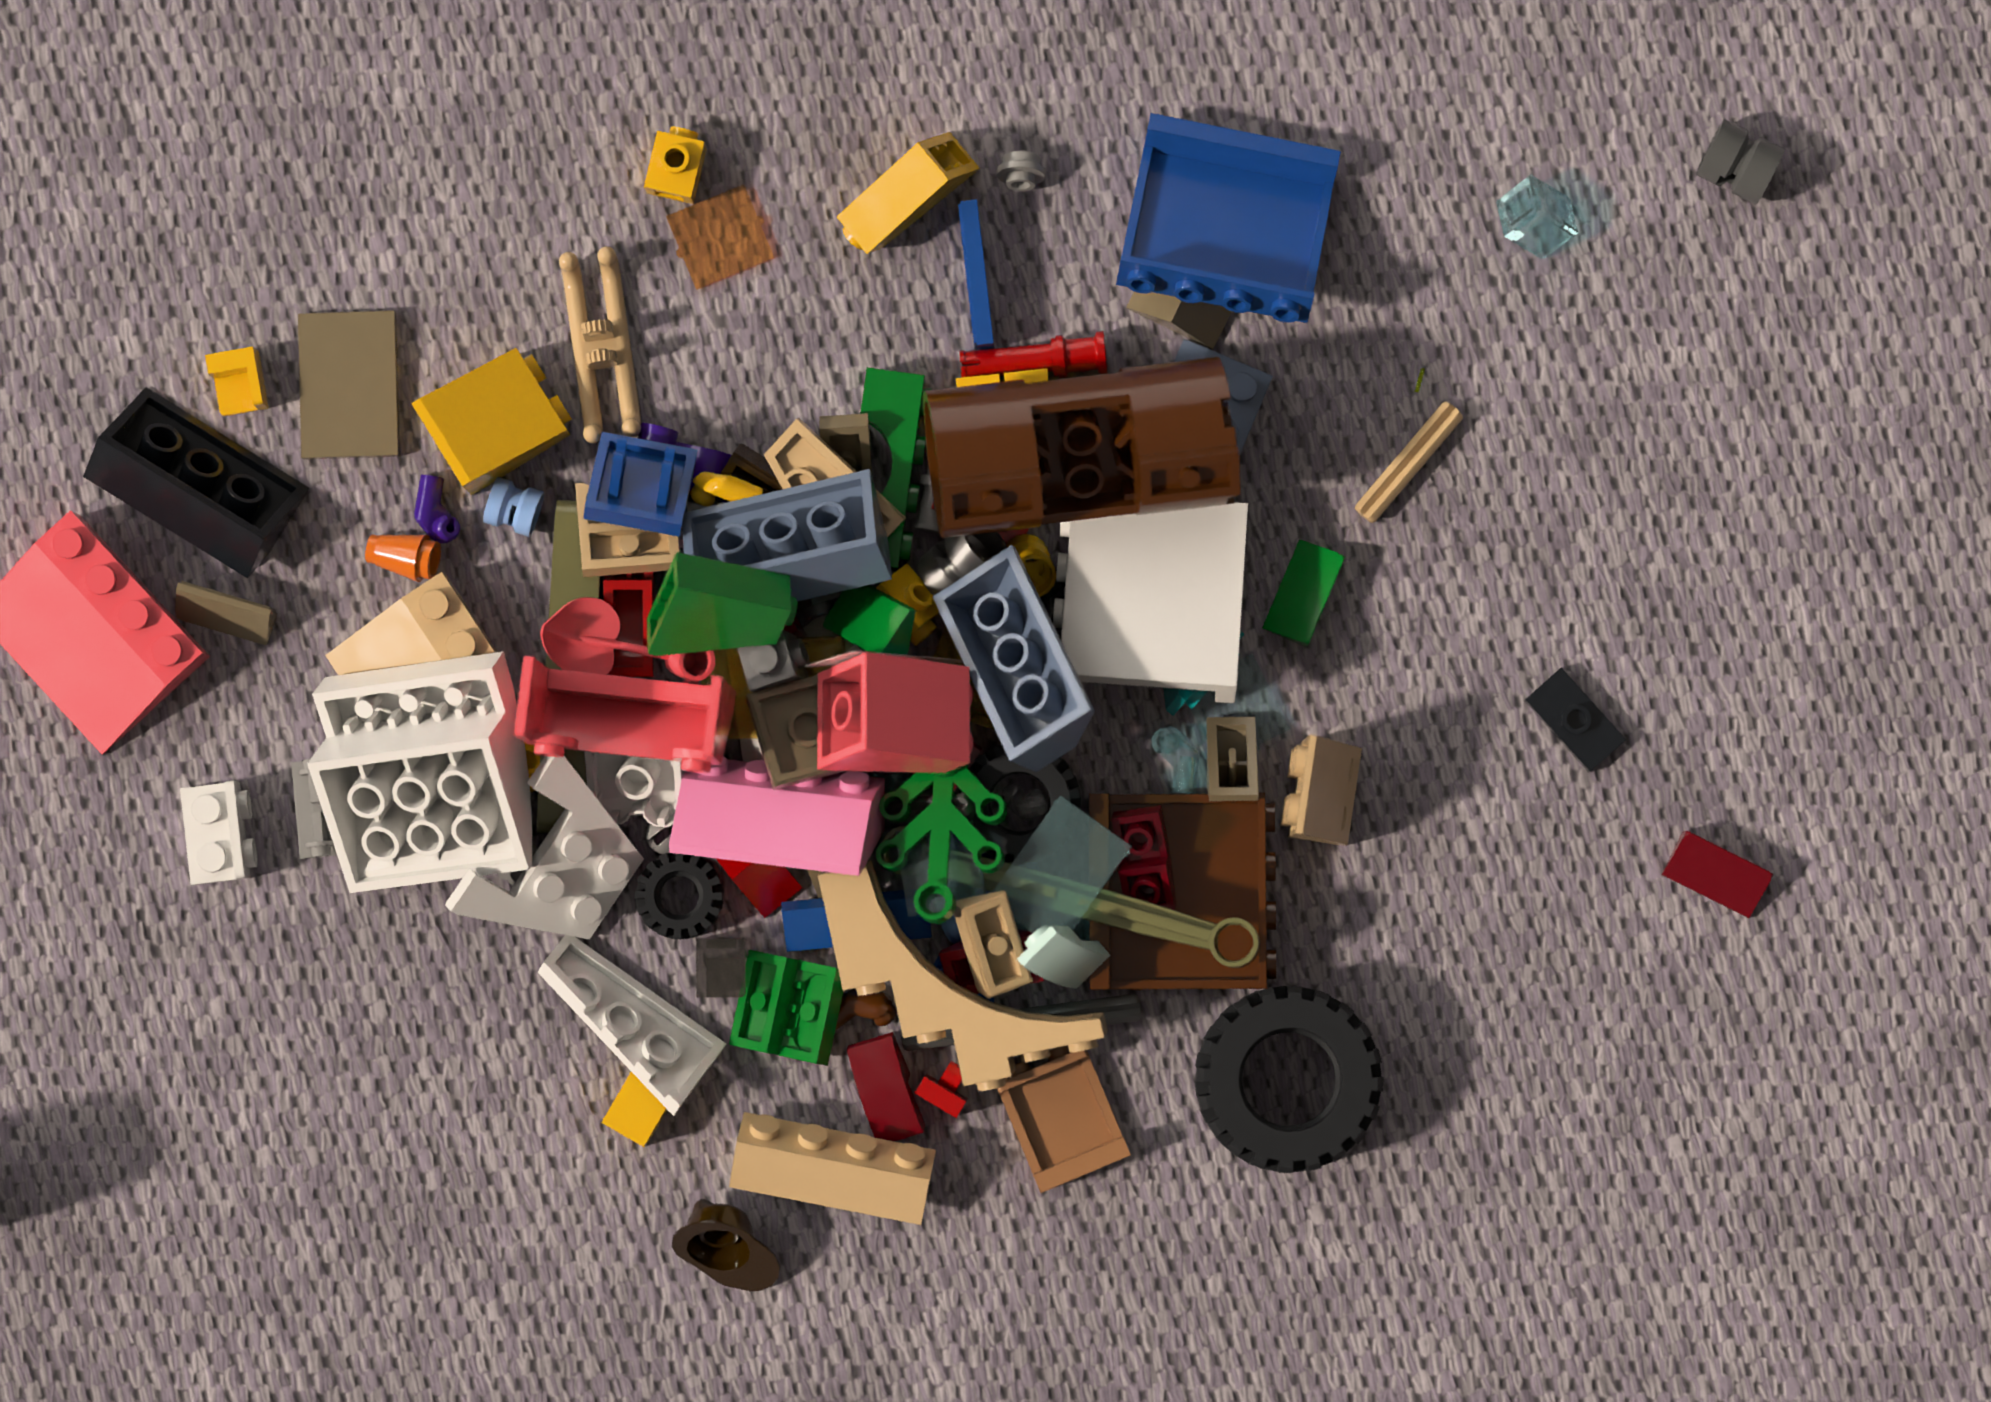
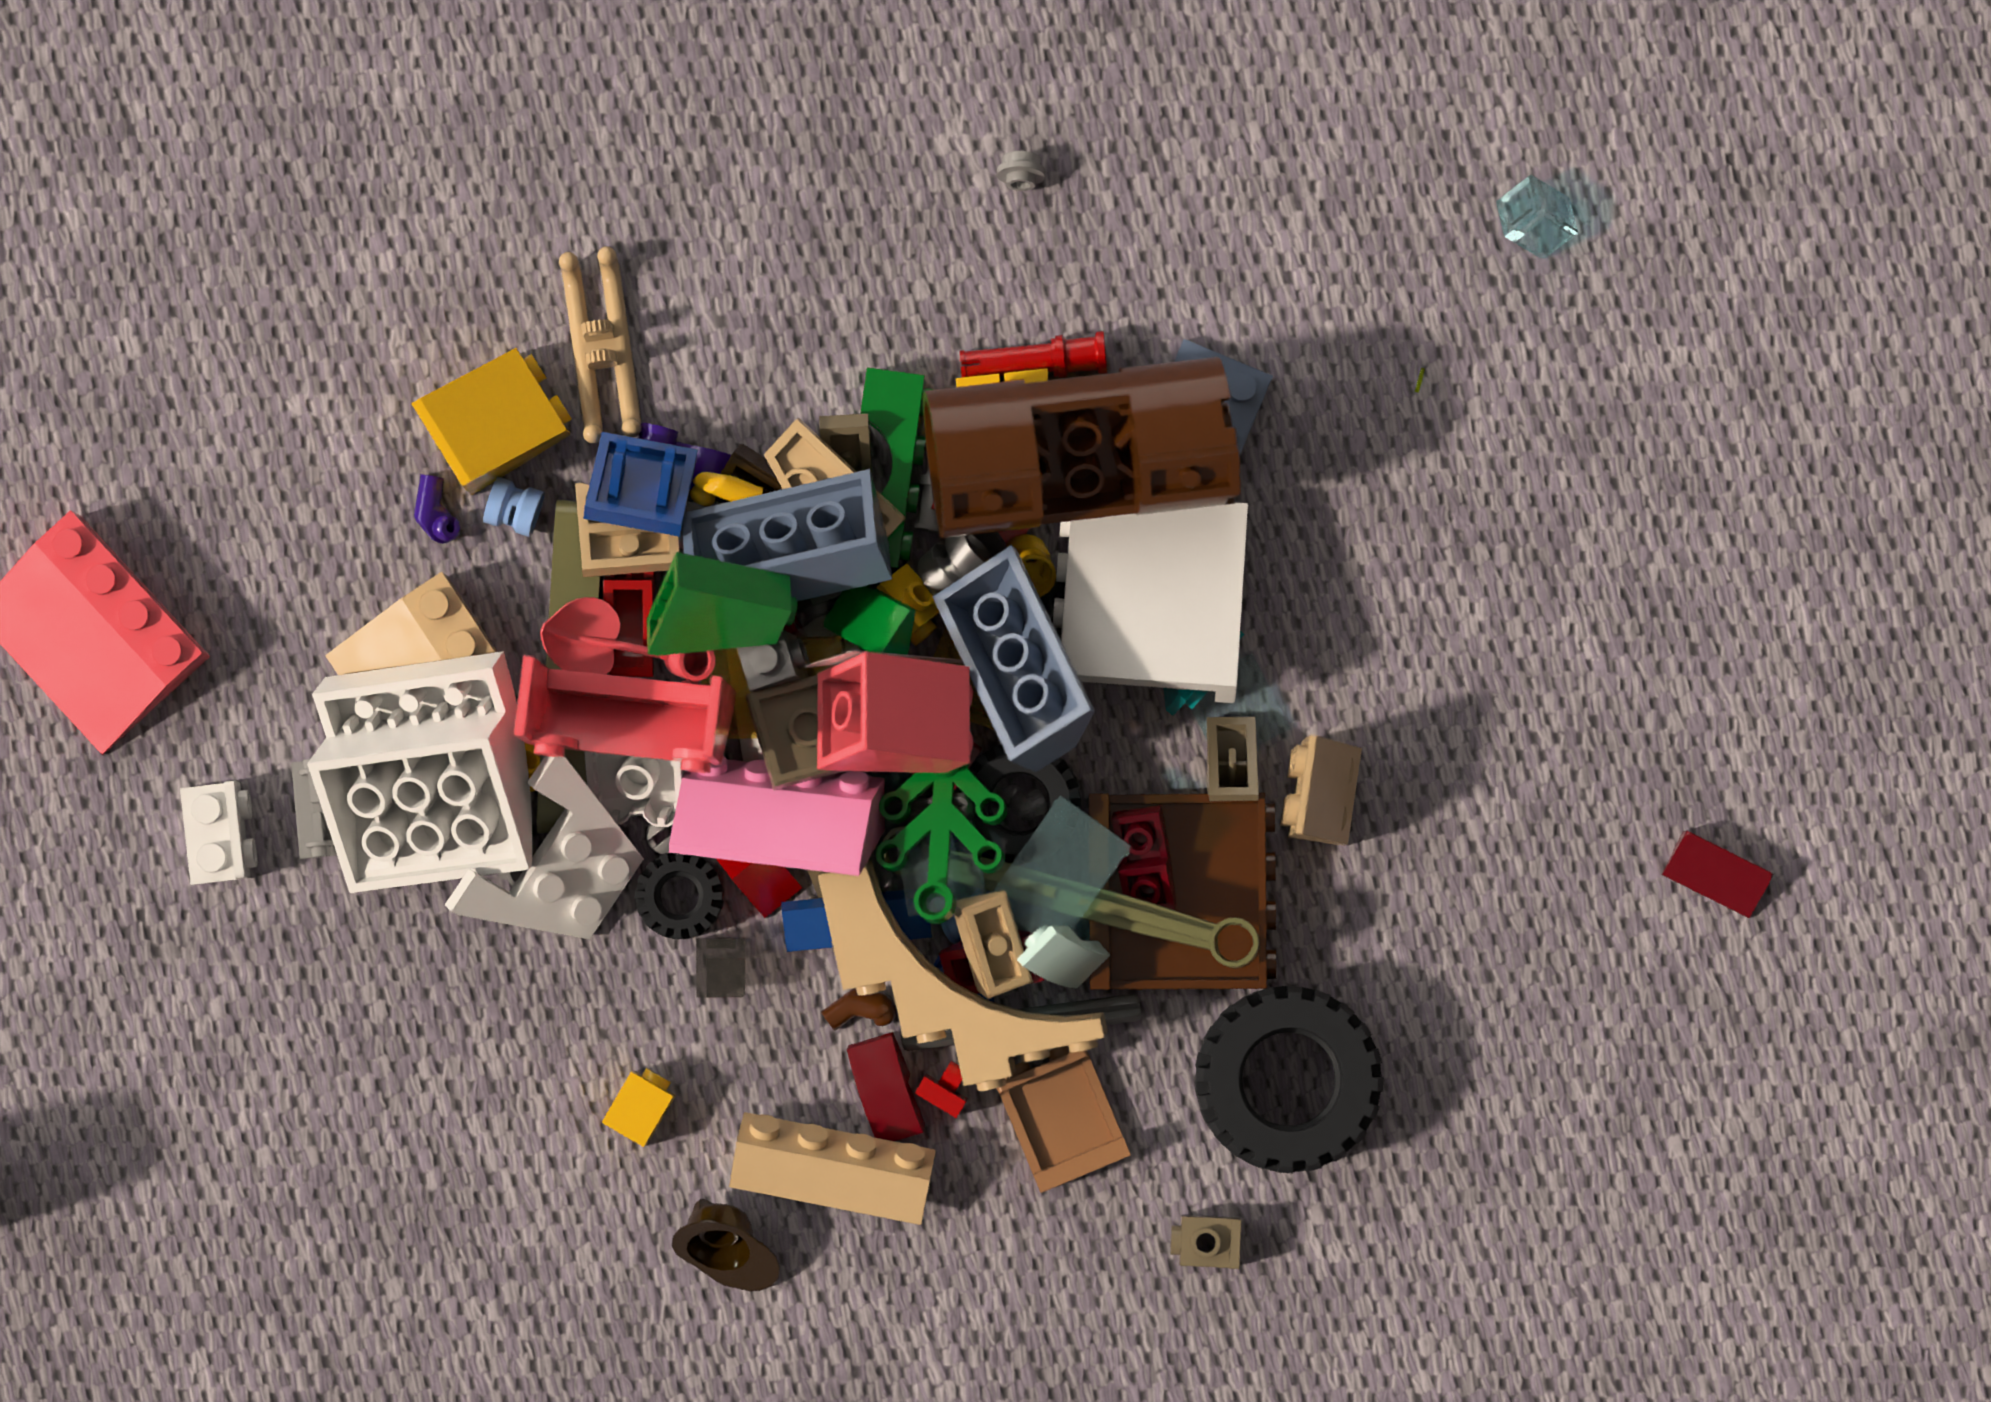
black slope [83,387,309,578] -> none
dark tan slope [175,581,277,645] -> none
yellow panel [205,346,269,416] -> none
dark tan tile [298,311,400,460] -> none
orange cone [365,534,441,582] -> none
white wing [538,935,726,1116] -> none
yellow brick [644,126,707,205] -> none
clear orange piece [666,184,774,290] -> none
green slope [729,949,844,1066] -> none
yellow slope [837,132,980,254] -> none
blue tile [958,199,994,350] -> none
blue panel [1116,113,1341,323] -> none
dark tan slope [1126,292,1232,350] -> none
clear light blue arm [1151,727,1199,794] -> none
green slope [1262,539,1345,647] -> none
tan axle [1355,402,1463,523] -> none
black plate [1524,667,1626,773] -> none
dark grey wheel [1695,118,1785,205] -> none
none -> dark tan brick [1170,1215,1241,1269]

